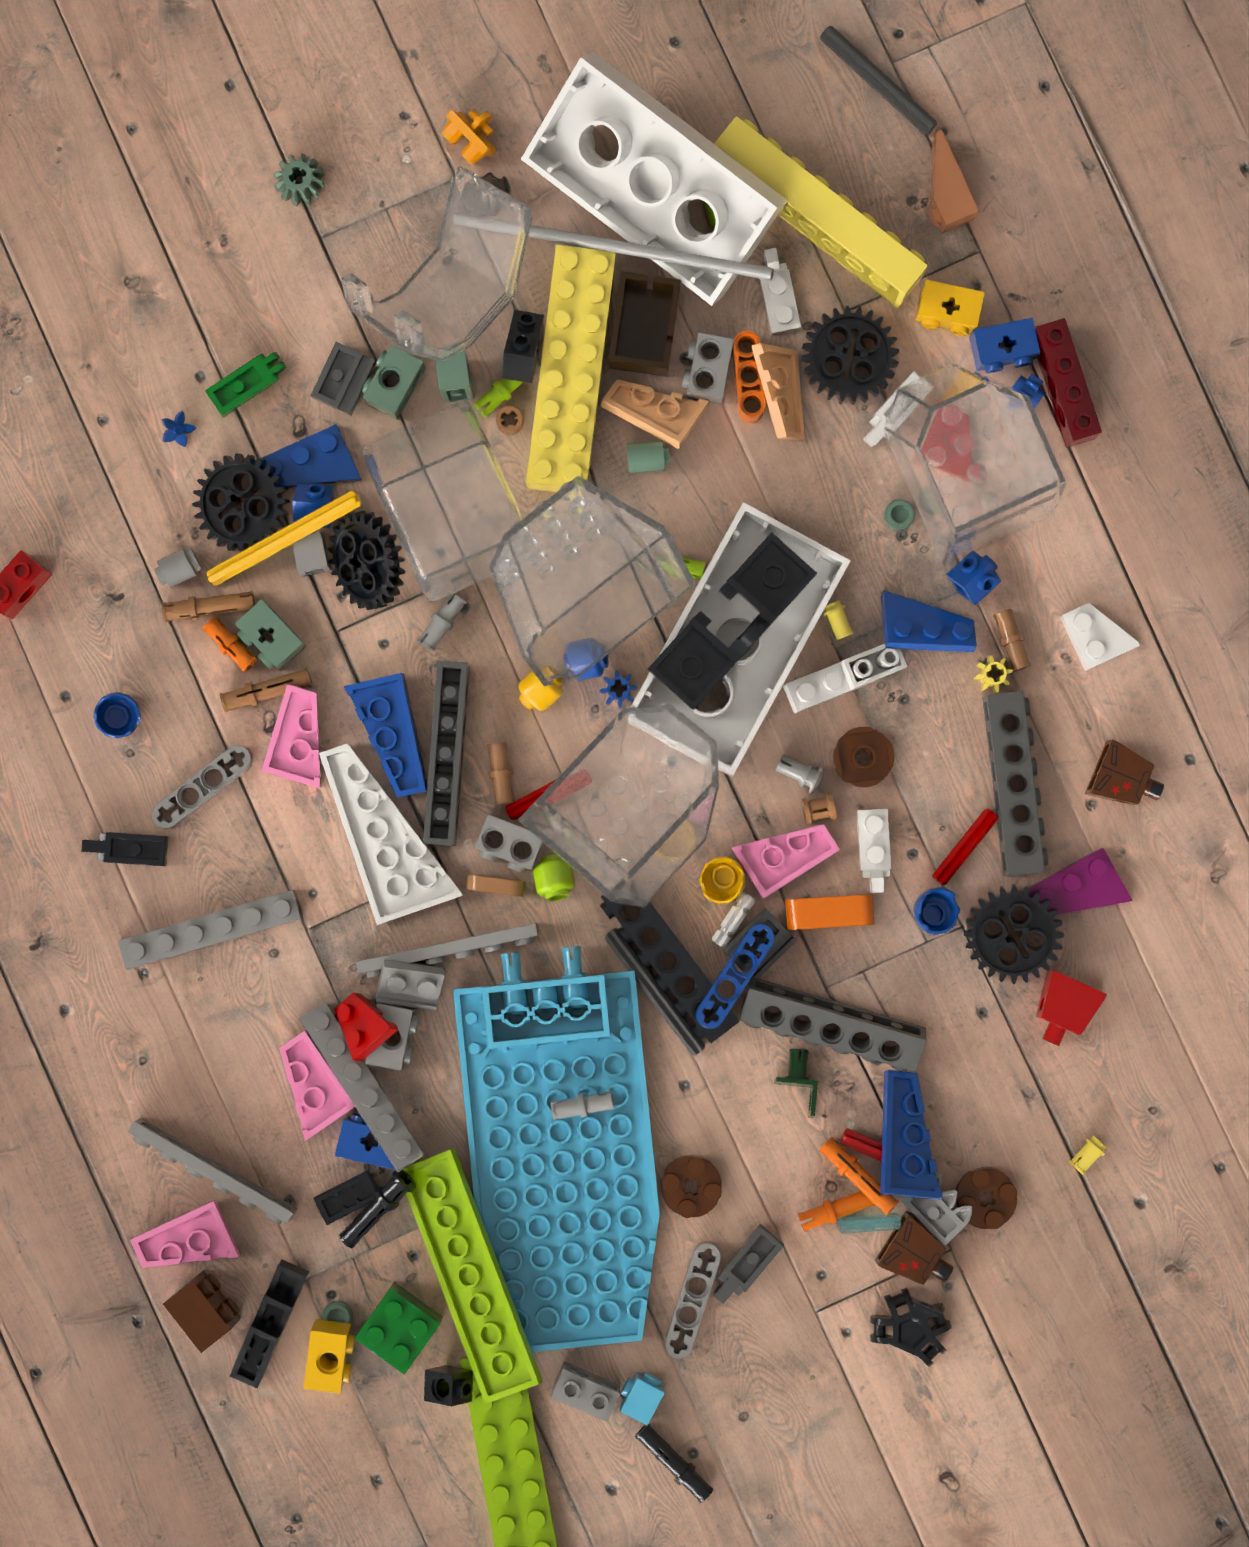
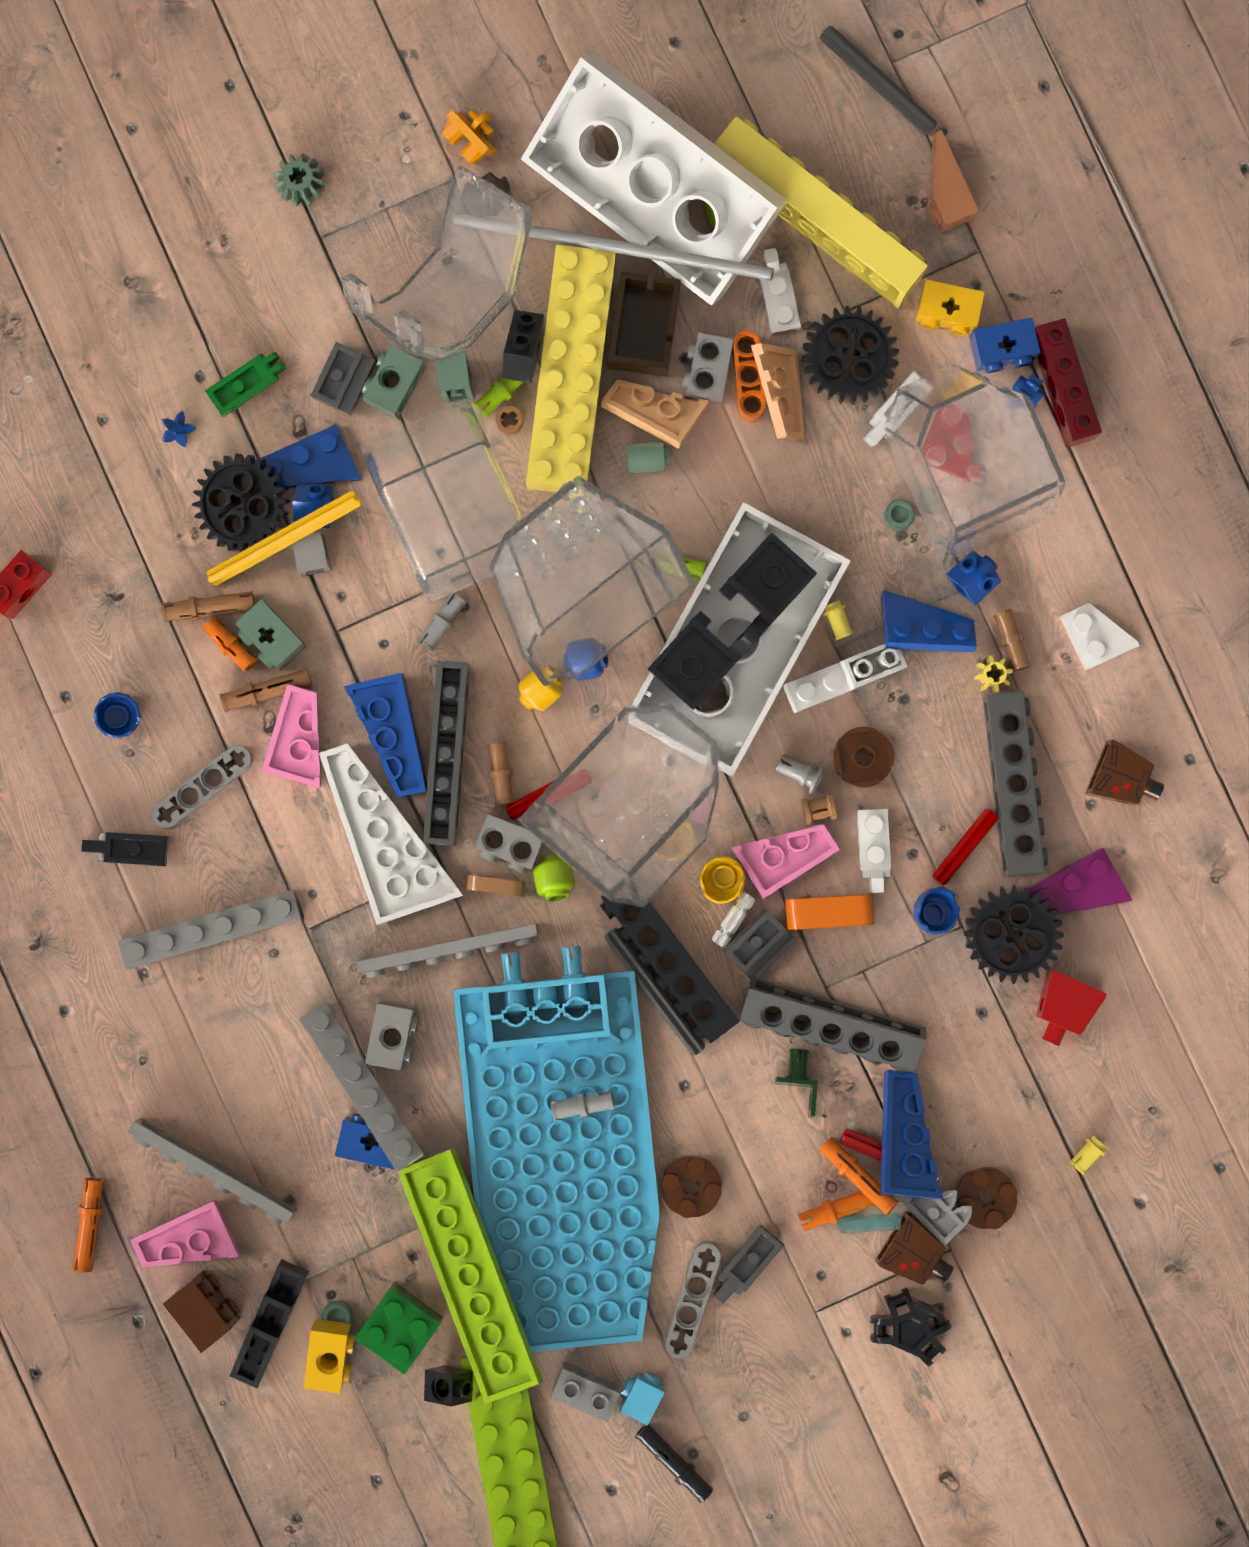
light grey brick [154,548,202,588] -> none
bright pink wing [279,1030,355,1141] -> none
black plate [313,1169,378,1225] -> none
black gear [328,510,406,610] -> none
red wing [334,993,398,1061] -> none
black pin [339,1170,416,1248] -> none
light grey plate [375,960,445,1010] -> none
blue gear [600,670,637,709] -> none
blue beam [695,924,774,1029] -> none
none -> orange pin [73,1177,104,1273]

